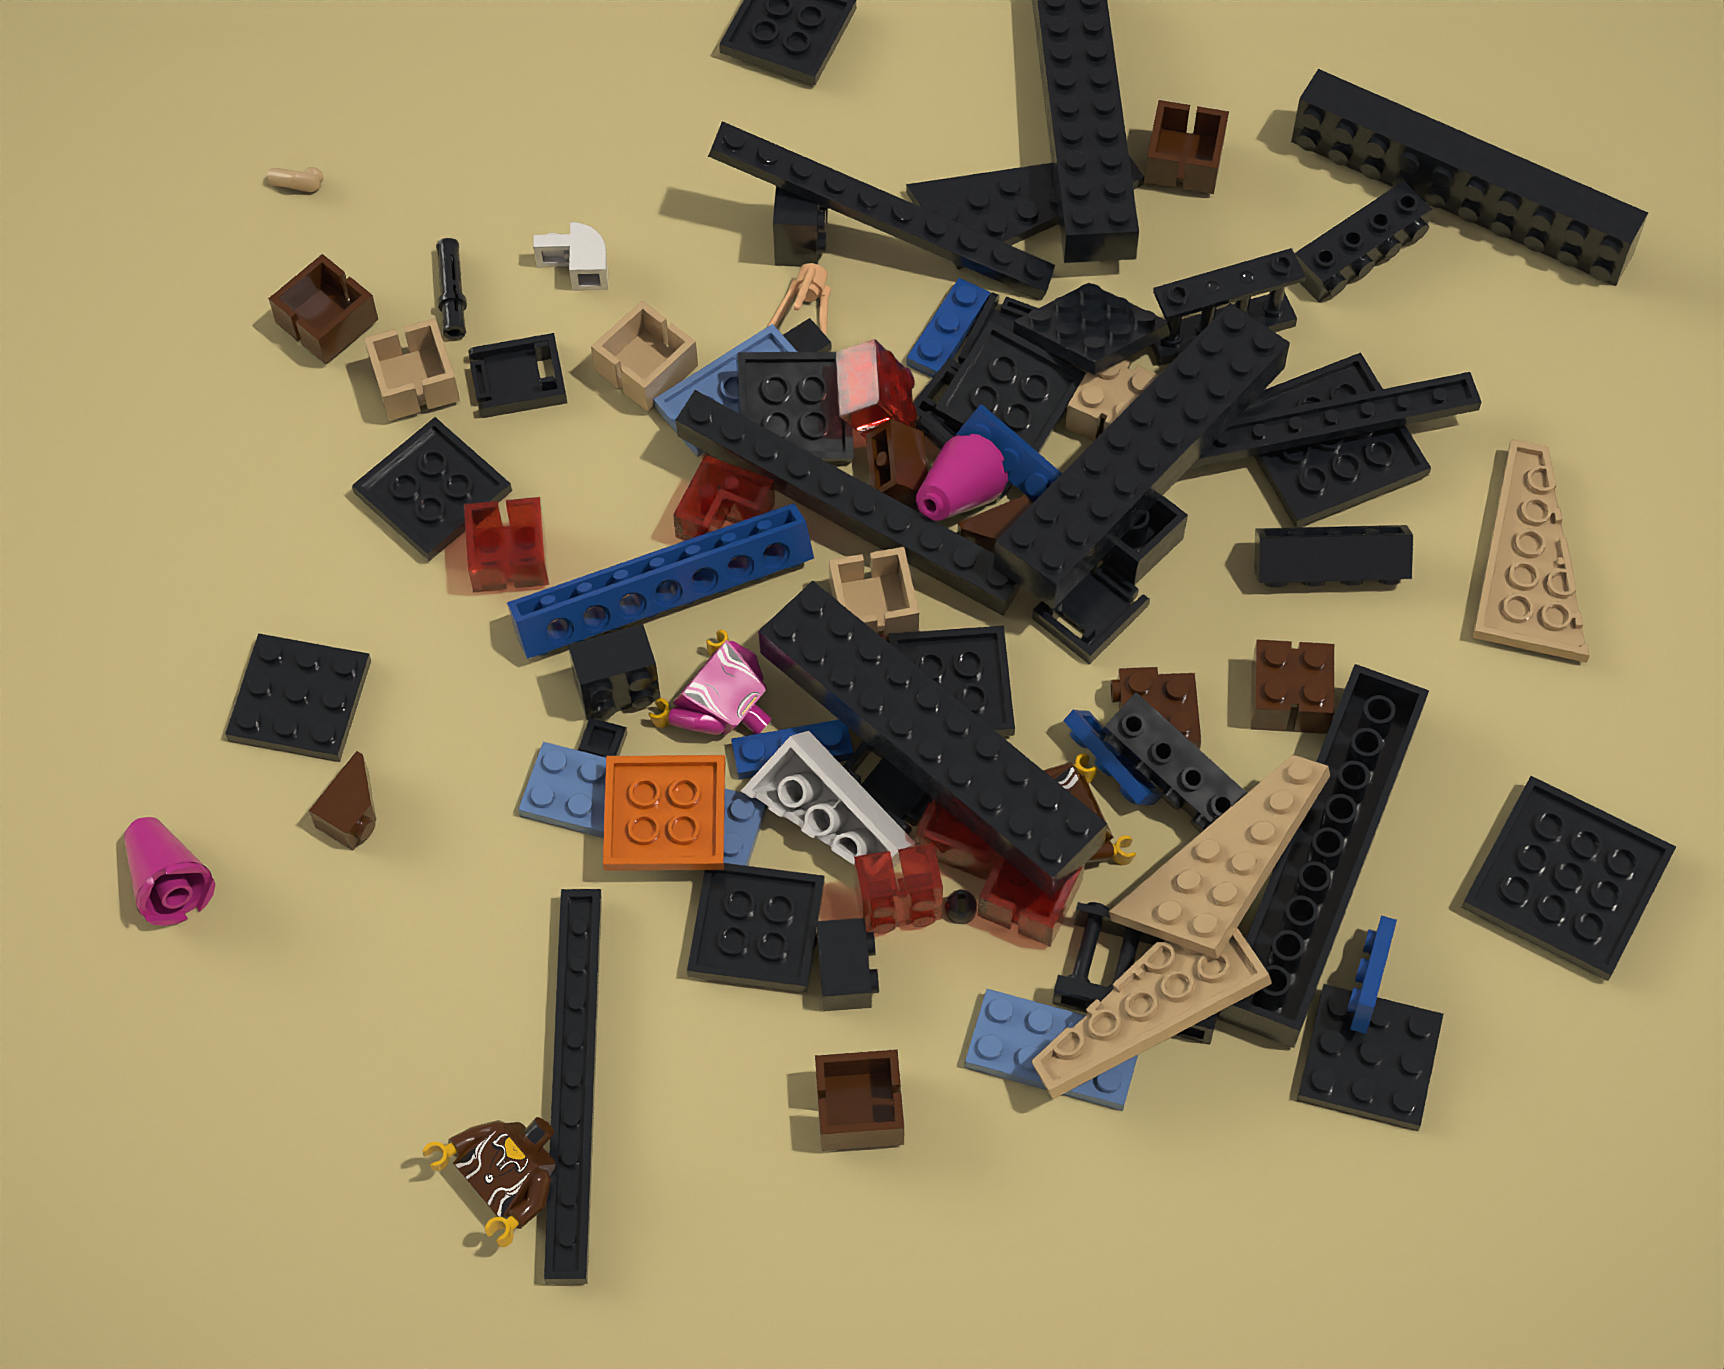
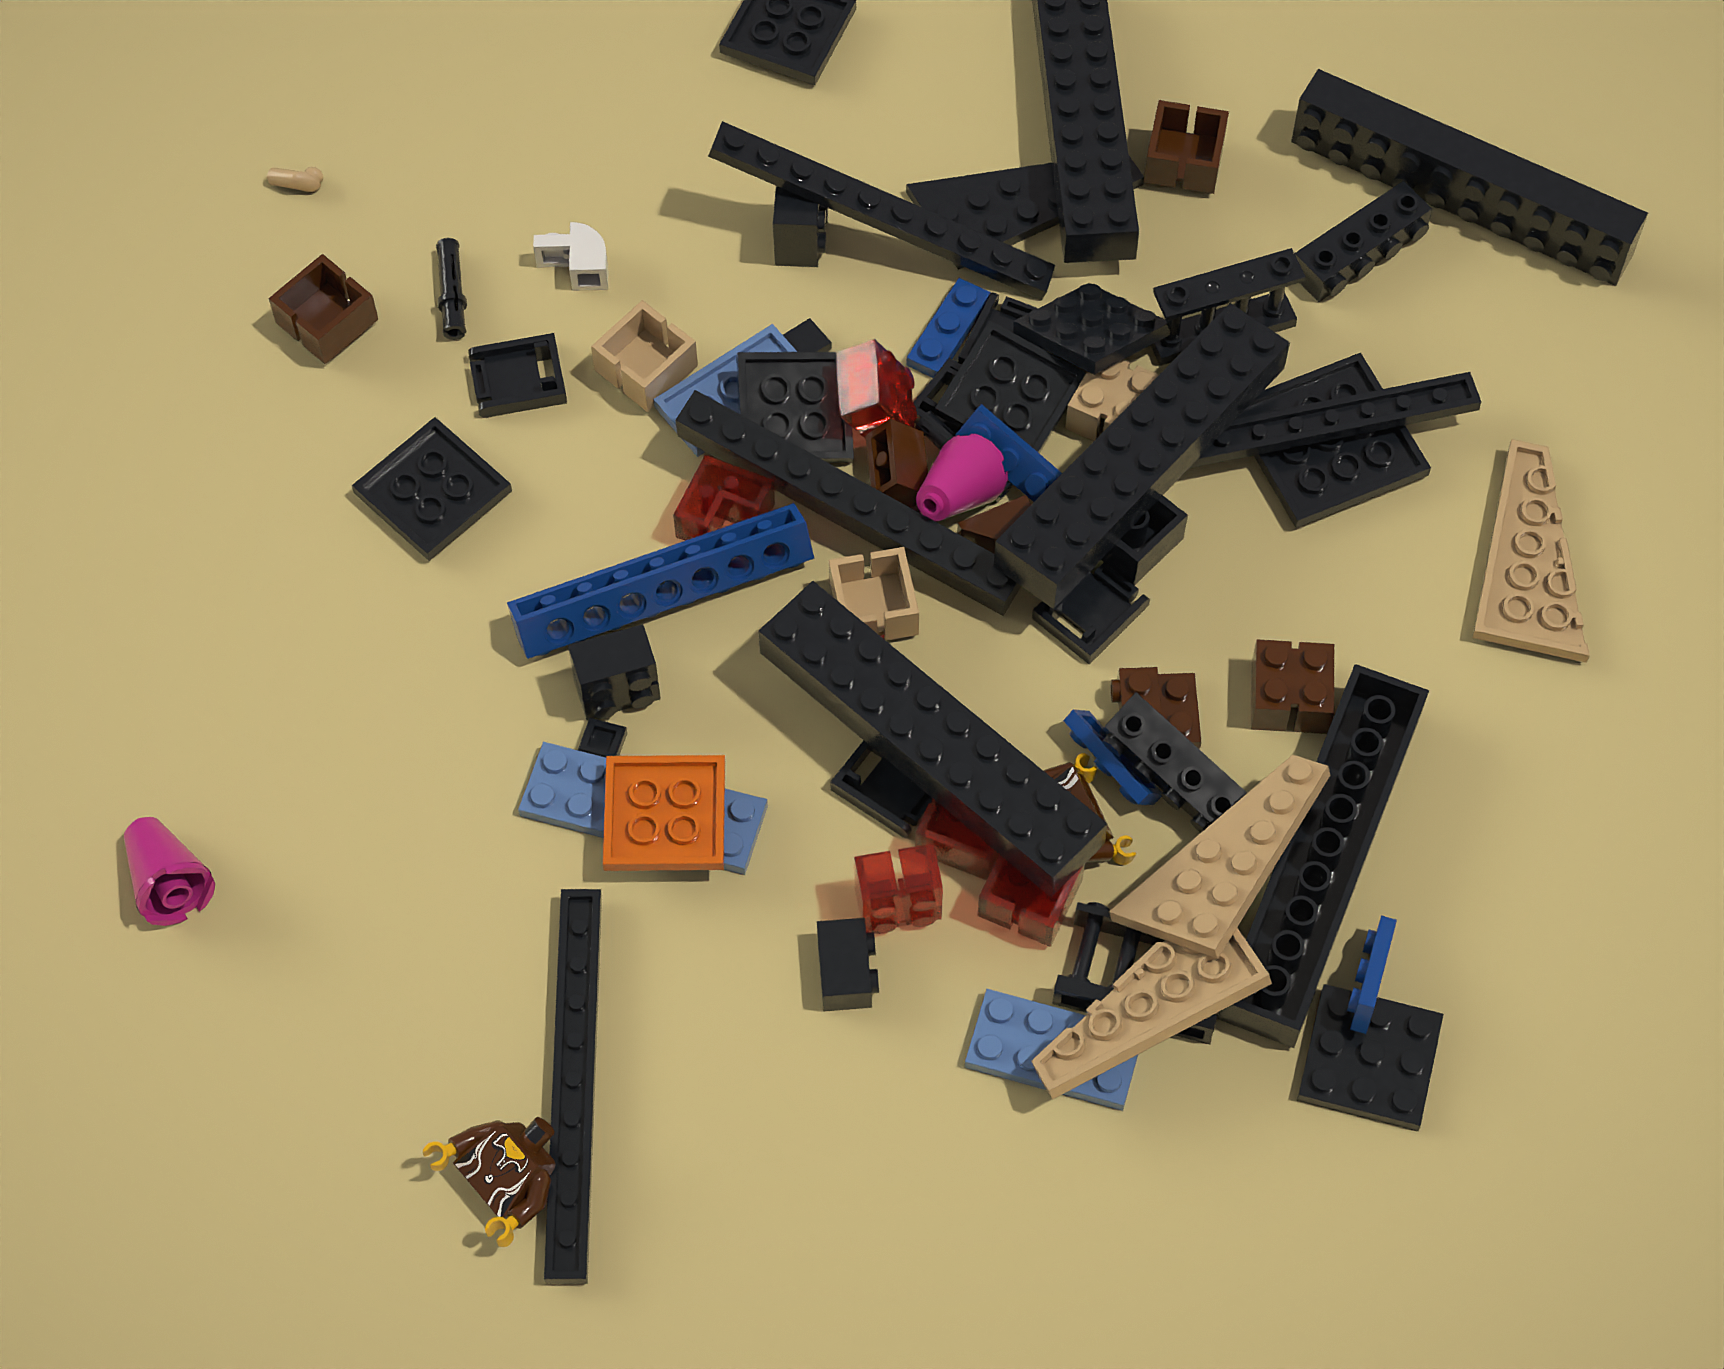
black plate [225,633,371,762] -> none
reddish brown slope [309,751,376,850] -> none
tan piece [364,318,460,421] -> none
clear red piece [464,497,549,593] -> none
dark pink torso [648,629,772,735] -> none
black plate [687,863,825,992] -> none
blue plate [731,719,854,780] -> none
white wedge [741,731,916,878] -> none
light nougat plant [767,263,831,335] -> none
reddish brown piece [815,1049,904,1151] -> none
black plate [889,626,1015,736] -> none
black hinge [945,889,977,924] -> none
black brick [1254,525,1413,588] -> none
black plate [1461,776,1676,981] -> none

